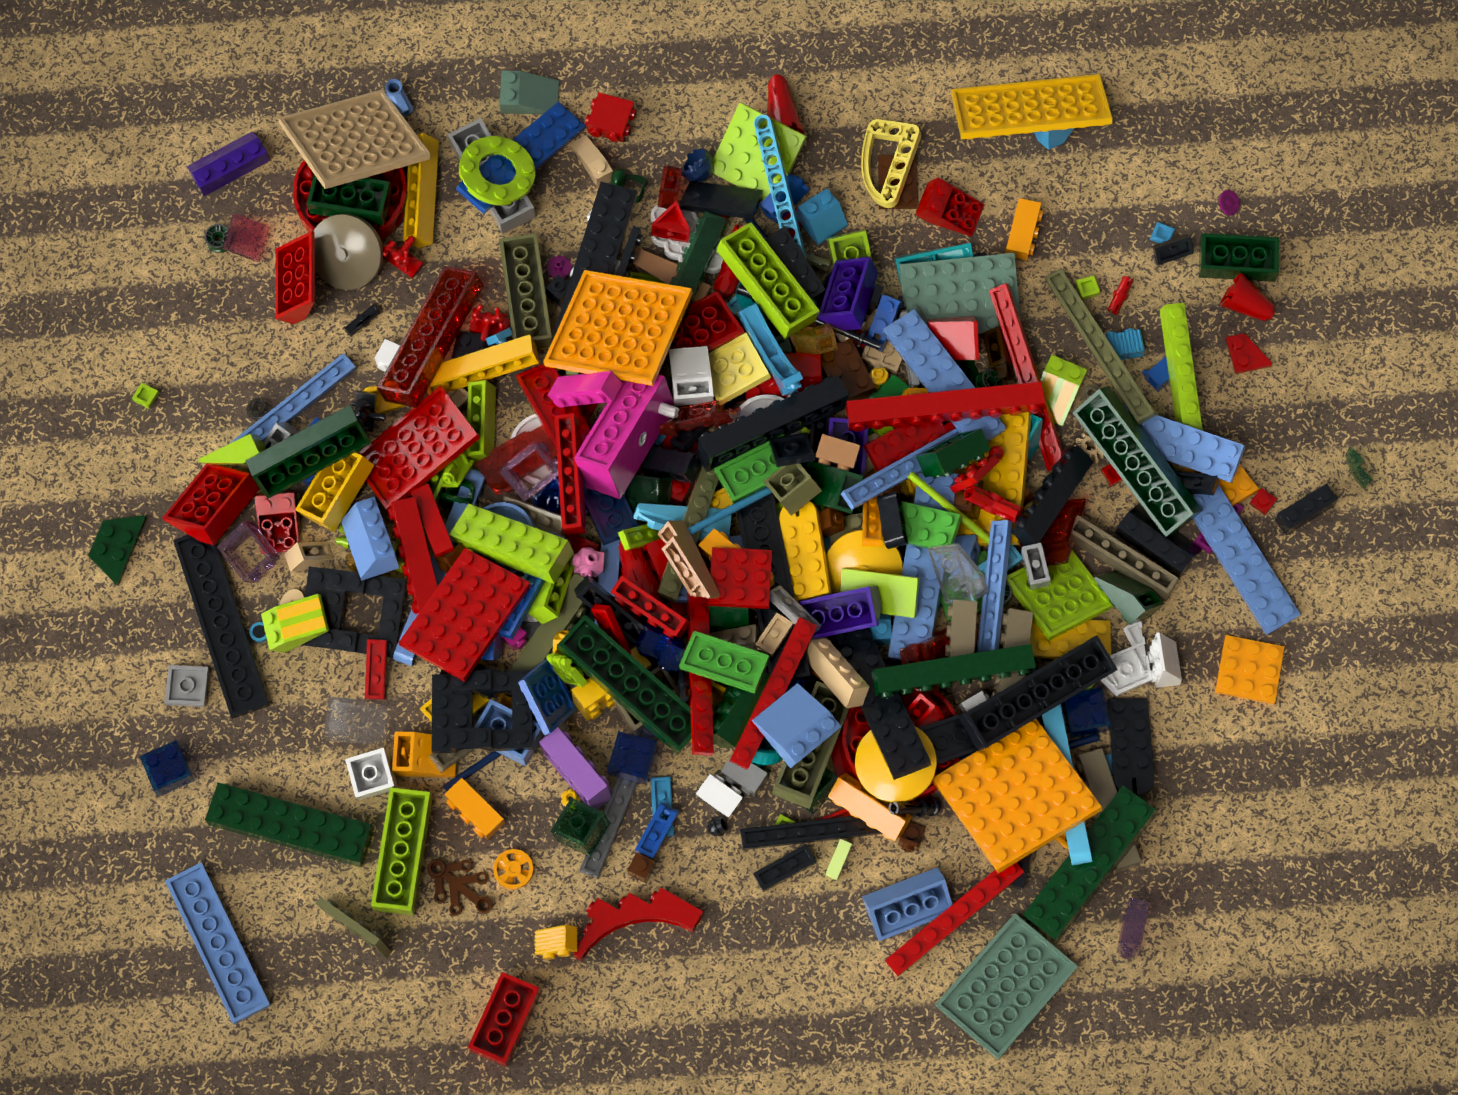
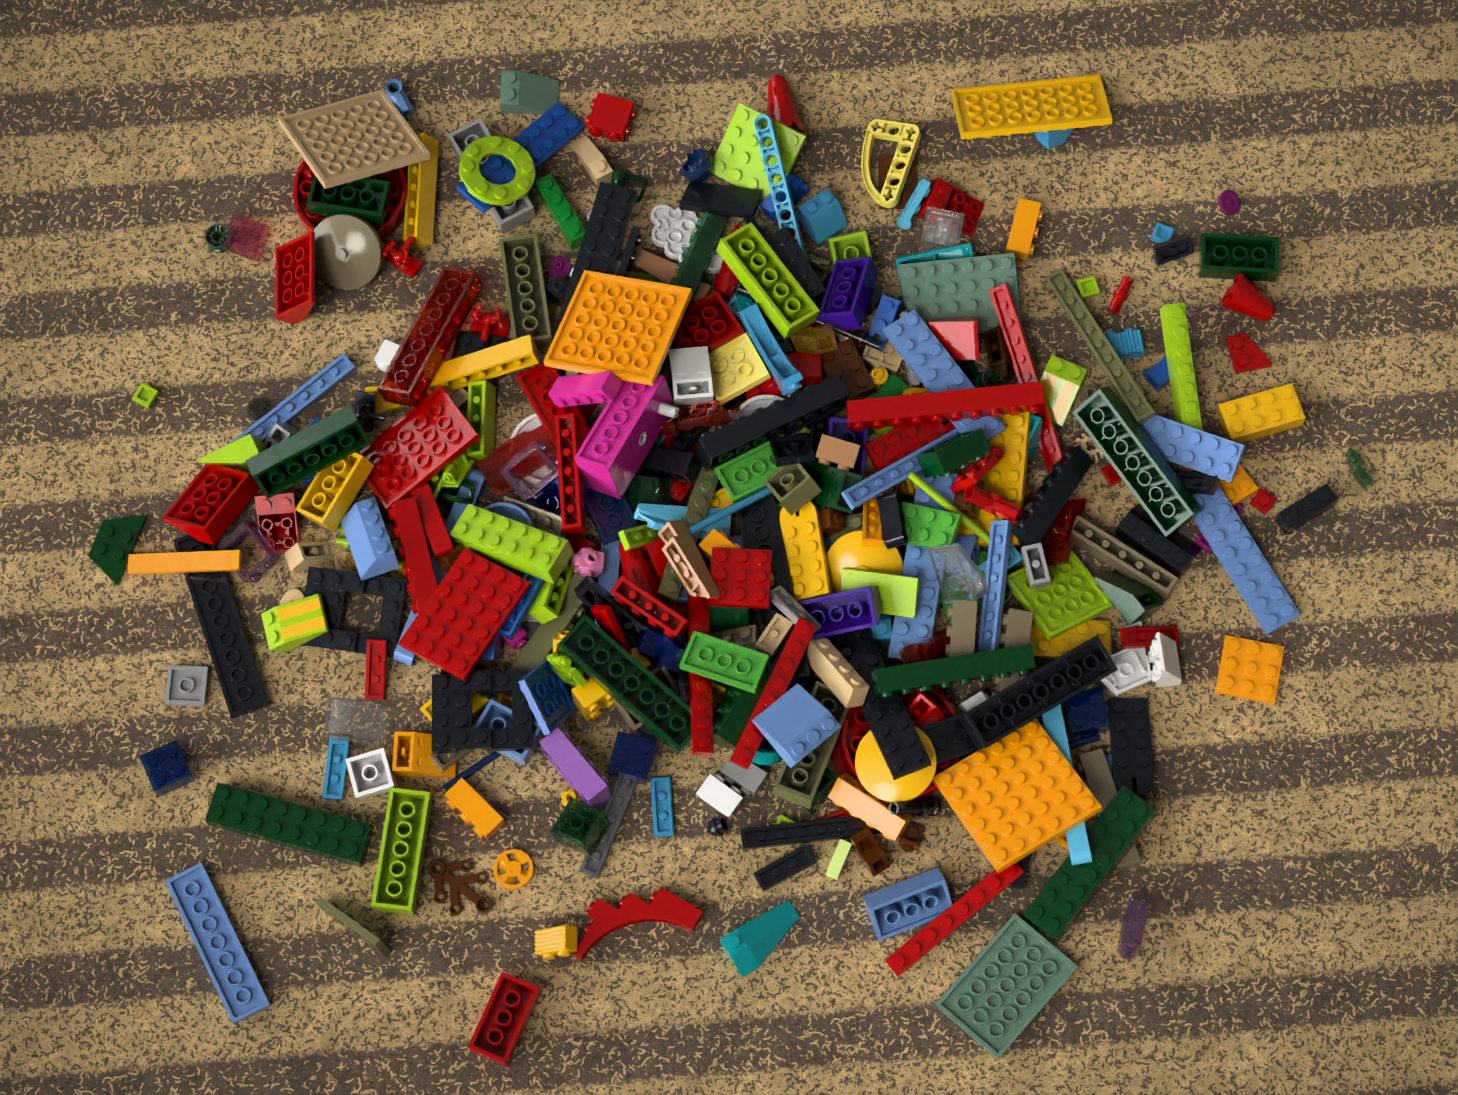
dark purple slope [186,132,270,196] -> none
tile [249,622,267,643] -> none
black pin [343,304,381,337] -> none
dark azure plate [486,328,513,346] -> none
reddish brown brick [627,852,655,884] -> none
blue plate [635,802,680,860] -> none
red slope [651,200,690,243] -> none
clear red brick [657,166,682,209] -> none
none -> light orange tile [127,550,242,575]
none -> dark azure plate [322,739,350,801]
none -> green brick [534,173,585,250]
none -> teal wedge [720,900,800,978]
none -> reddish brown brick [850,827,890,877]
none -> medium azure plate [897,178,931,229]
none -> clear slope [920,206,965,251]
none -> red tile [1119,625,1180,649]
none -> yellow brick [1216,383,1305,443]

